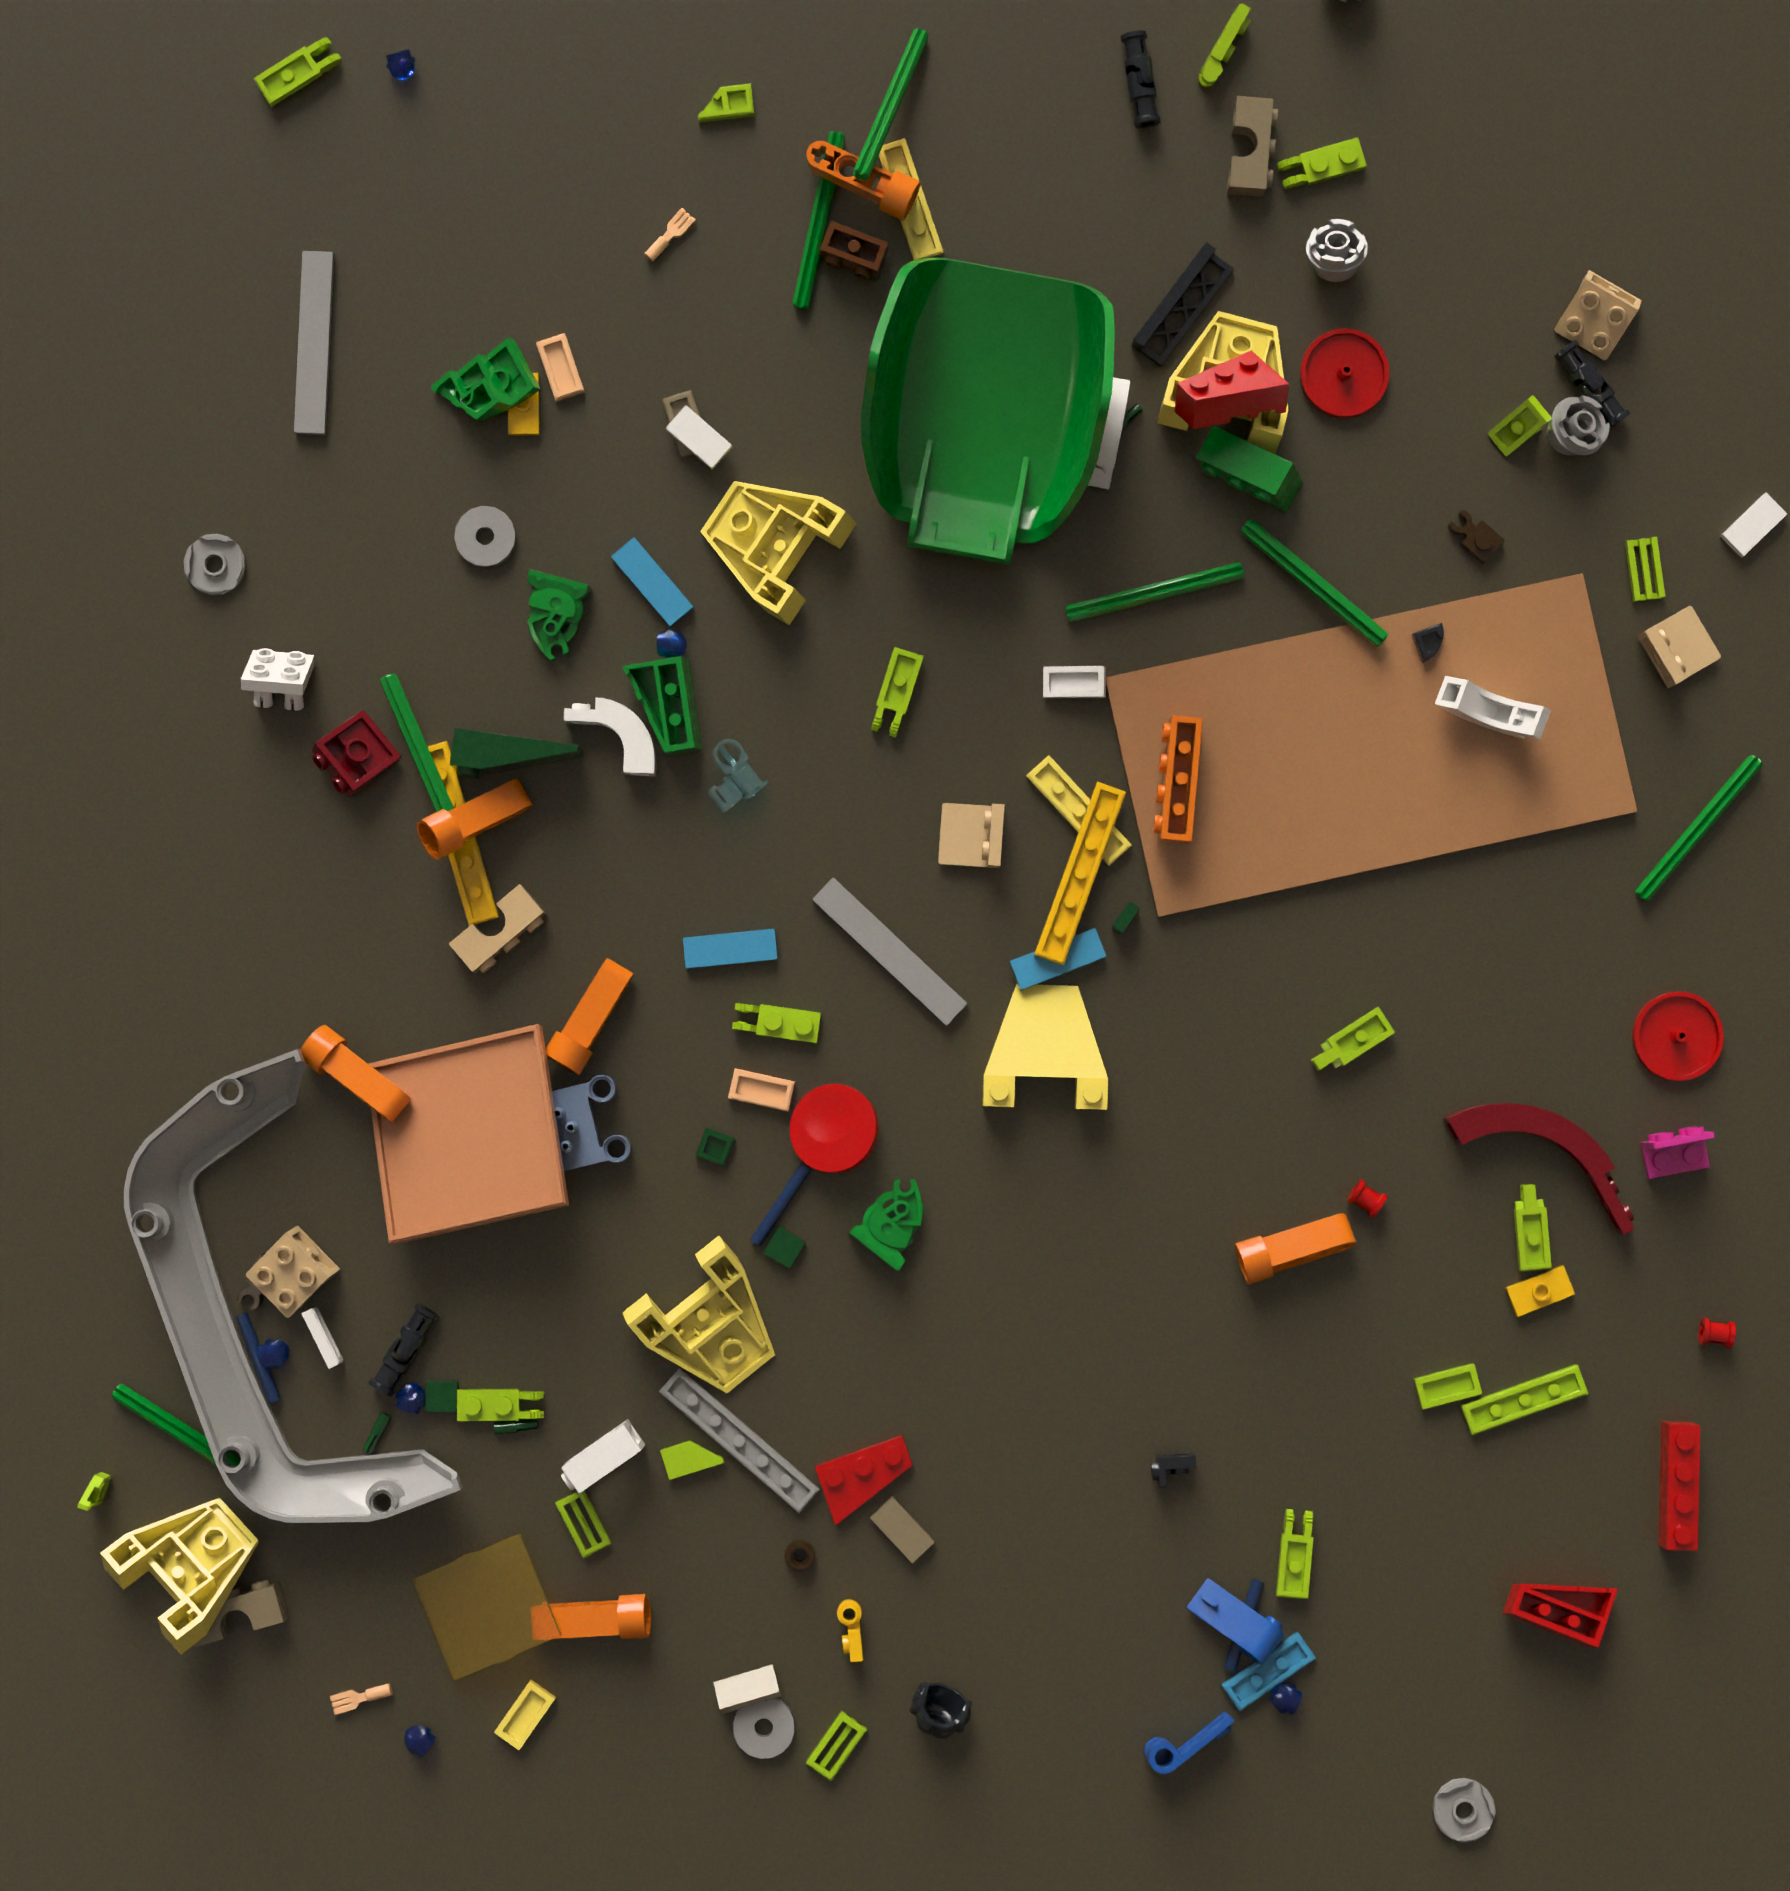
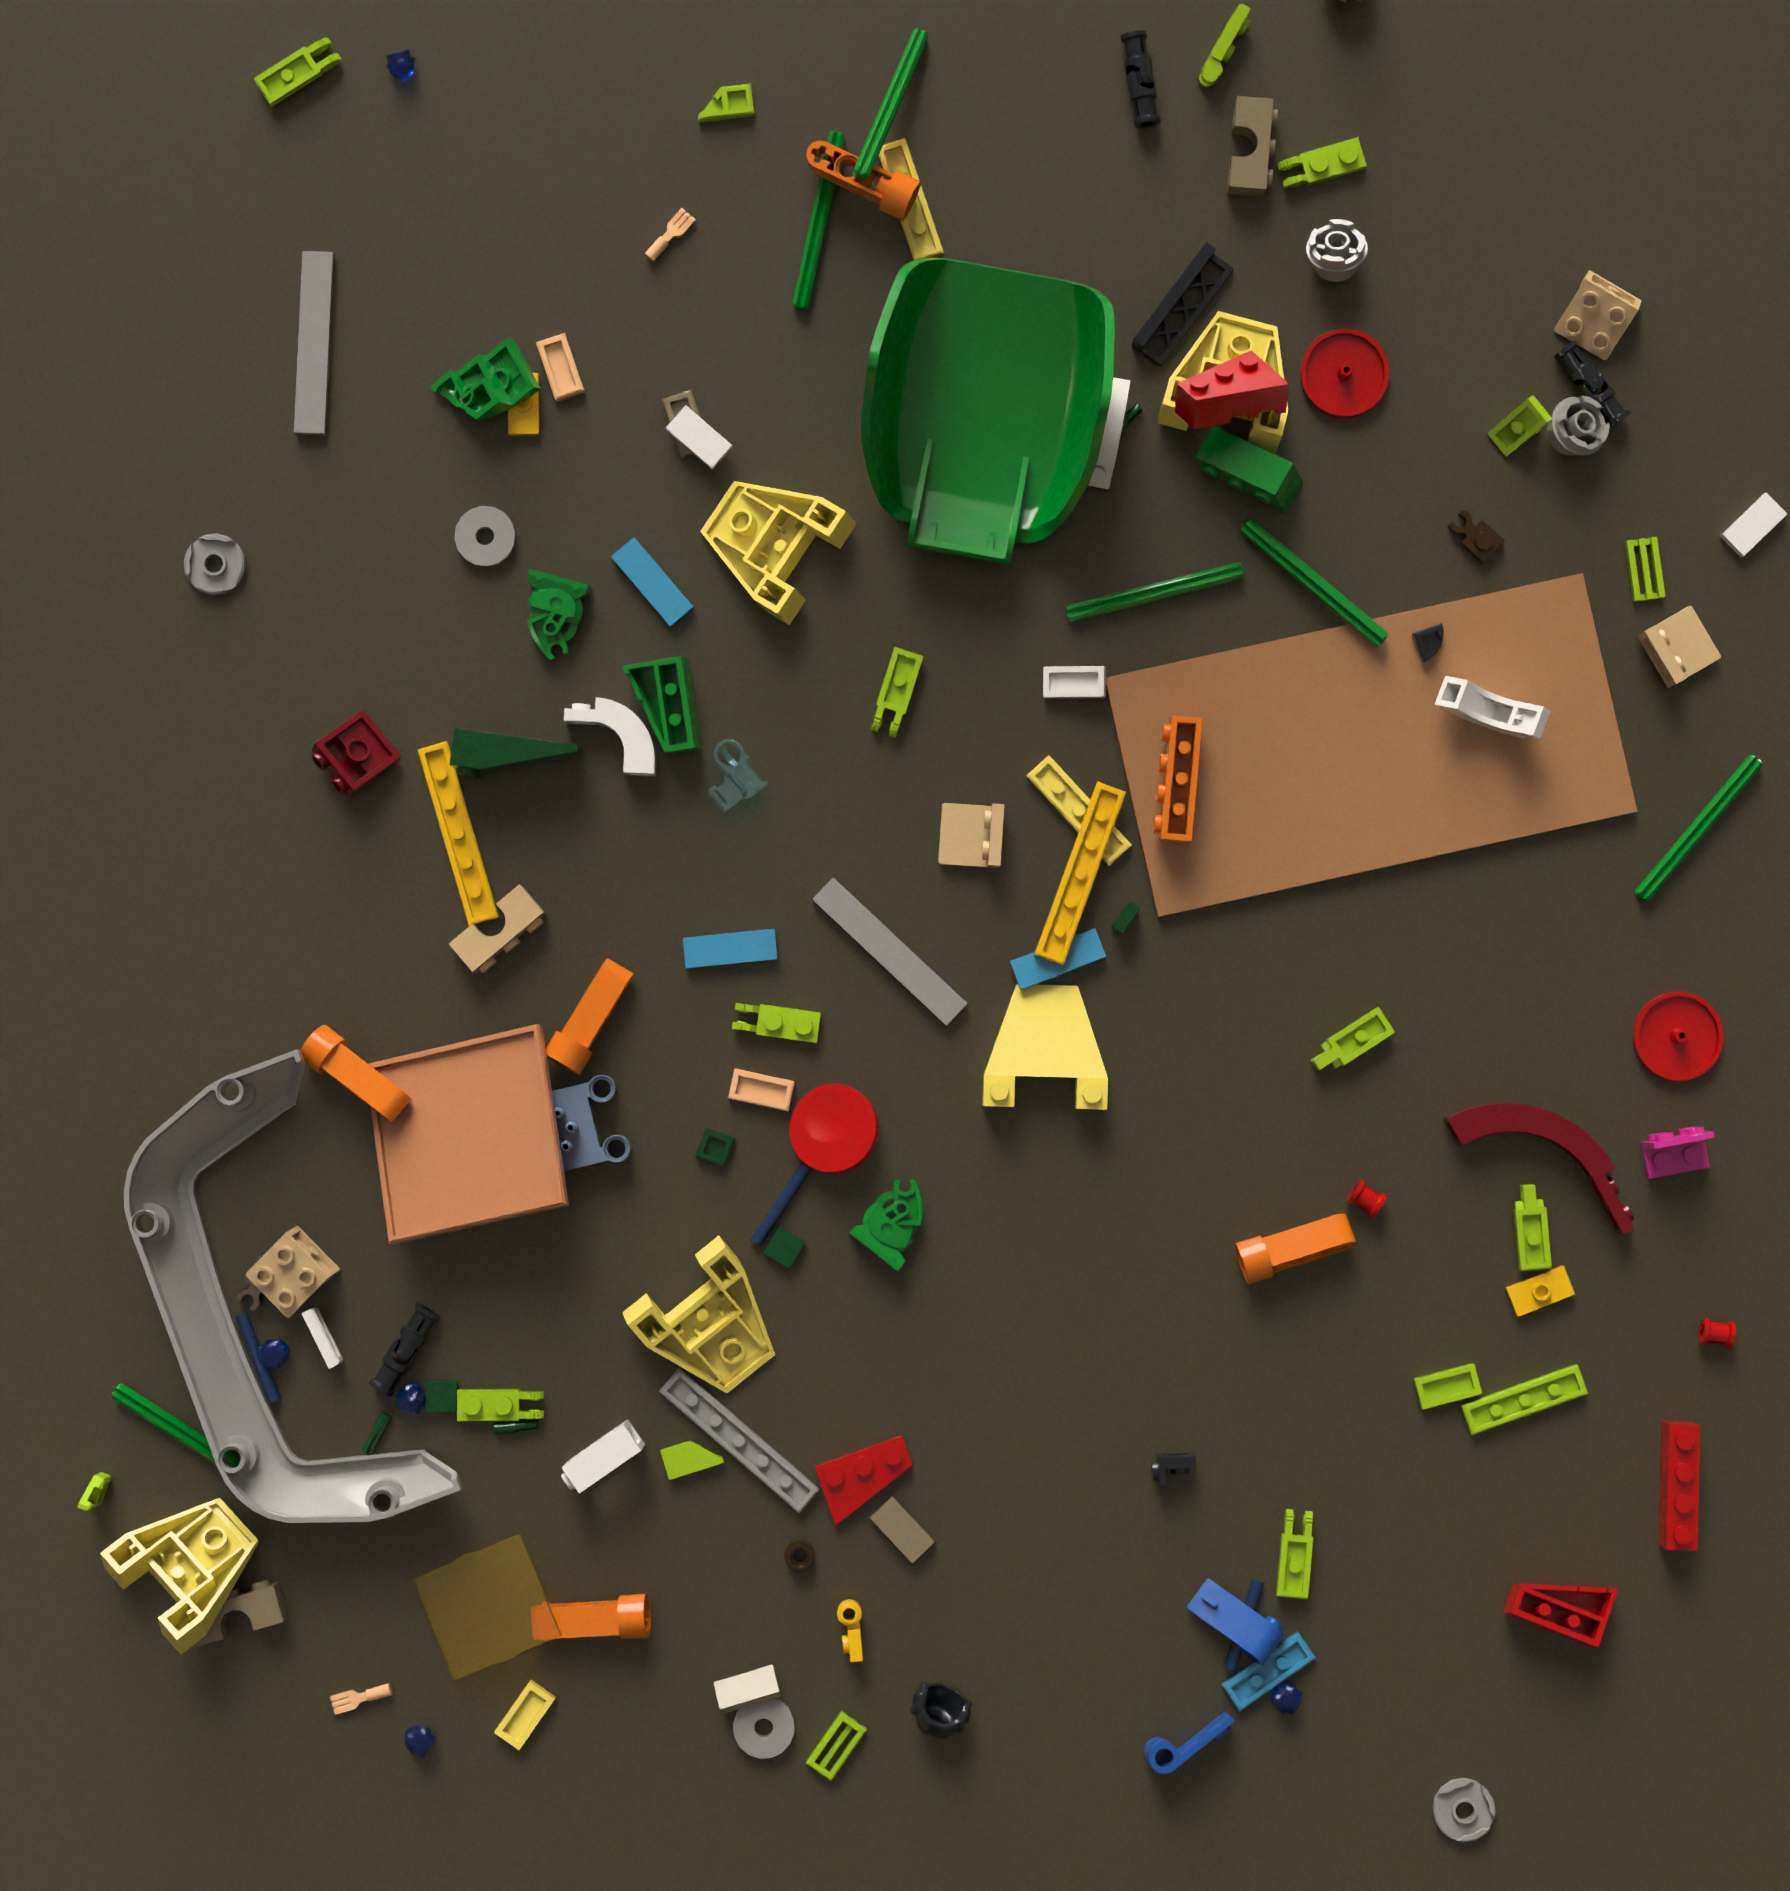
white plate [241,649,314,711] -> none
green axle [380,673,454,812] -> none
orange beam [417,778,533,860] -> none
lime tile [555,1490,612,1558] -> none
clear blue plate [657,629,687,658] -> none
reddish brown brick [820,221,888,280] -> none

